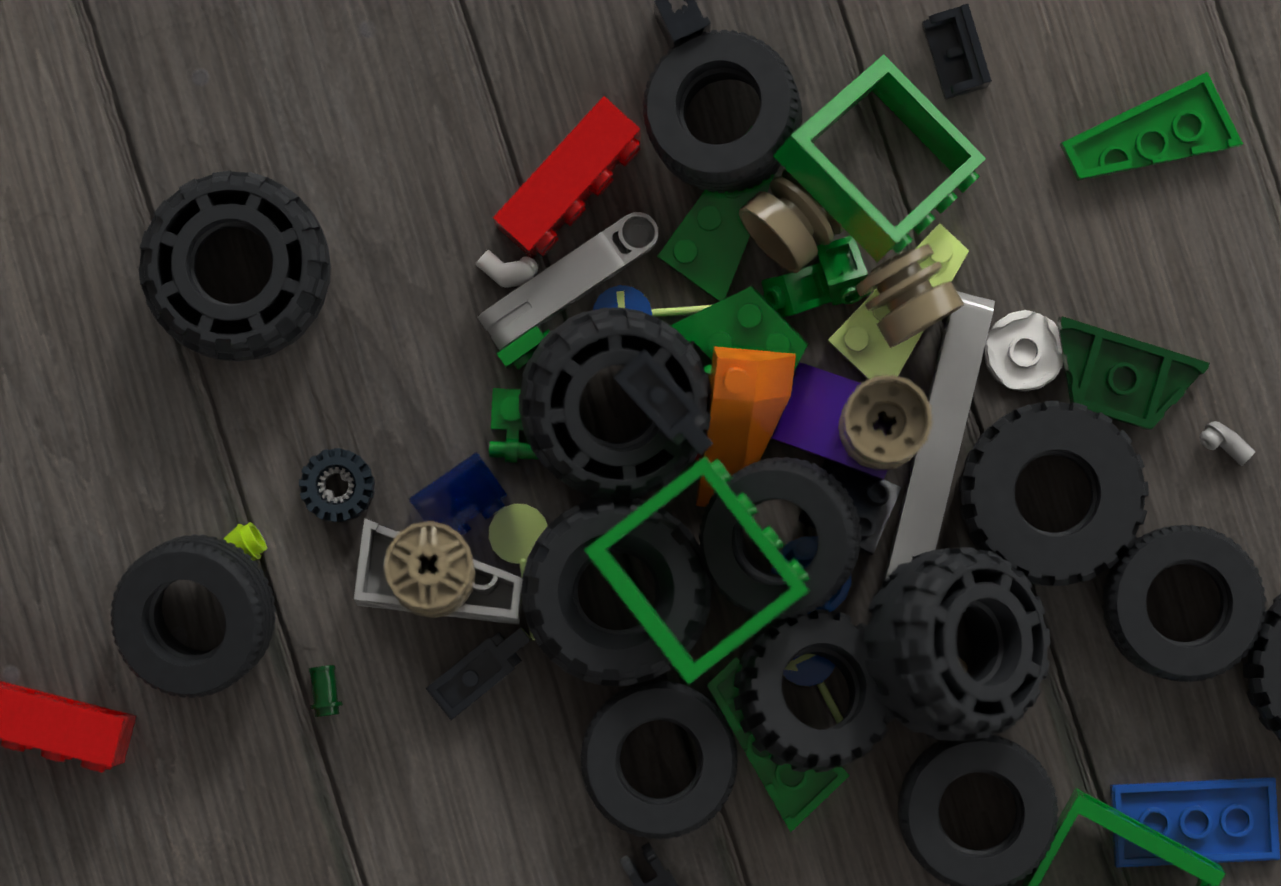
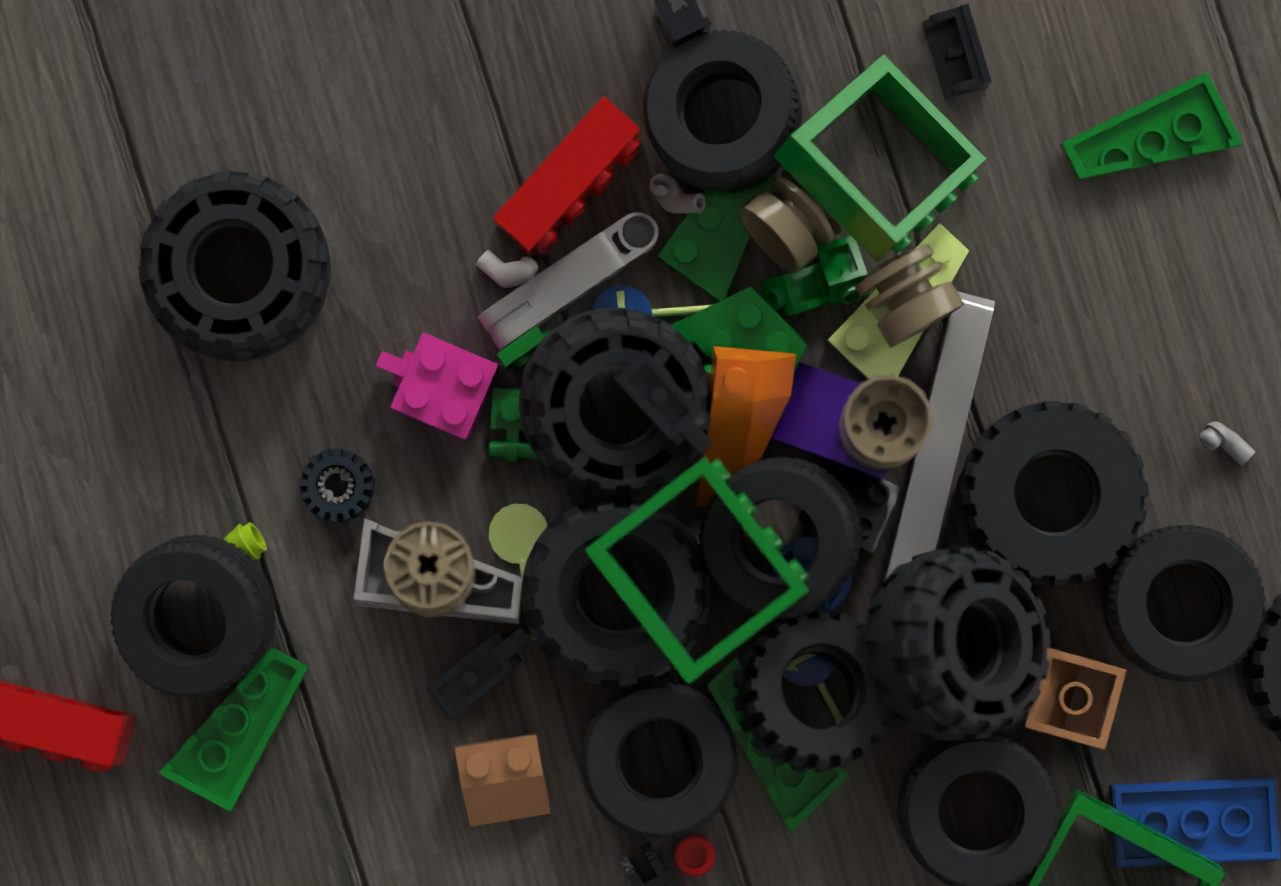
dark green pin [309,665,343,717] -> none
clear blue slope [409,452,508,537] -> none
white tile [983,310,1063,392] -> none
dark green wing [1057,316,1210,430] -> none
none -> green wing [158,647,310,812]
none -> dark pink hinge [376,332,500,442]
none -> medium nougat slope [455,732,551,827]
none -> light grey arm [649,173,706,214]
none -> red tile [674,834,715,877]
none -> medium nougat slope [1024,648,1127,750]

